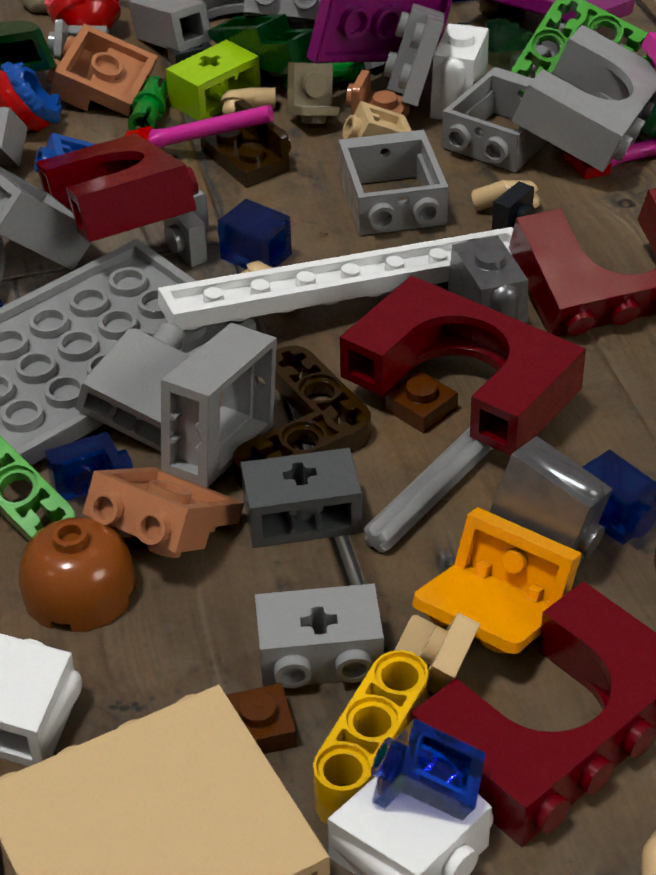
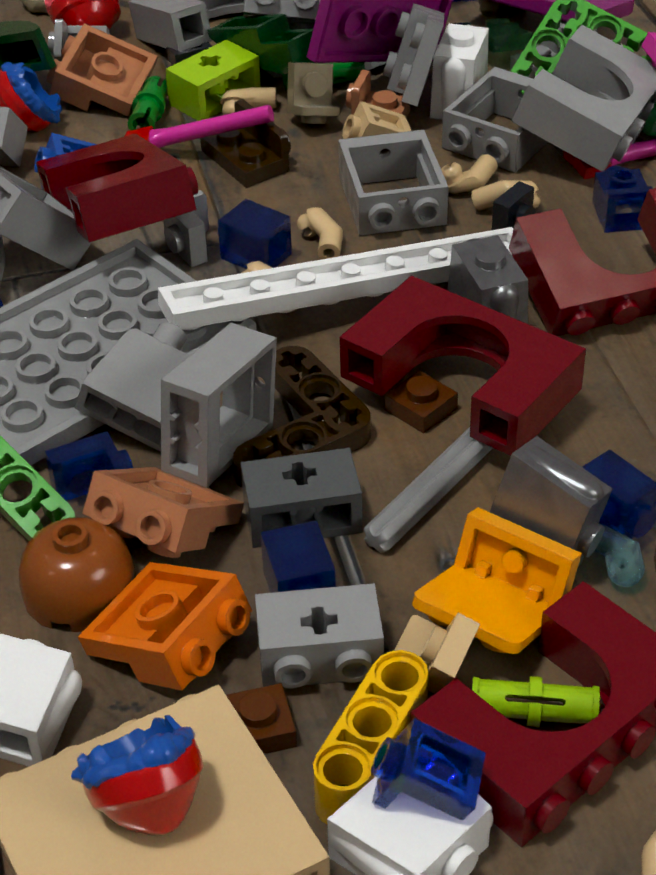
none -> hair [71,715,204,835]
none -> orange plate [78,562,252,691]
none -> clear blue brick [261,520,336,593]
none -> tan arm [297,207,343,260]
none -> tan arm [441,154,498,194]
none -> lime pin [472,676,600,727]
none -> clear blue brick [592,166,653,233]
none -> clear light blue arm [595,523,646,587]

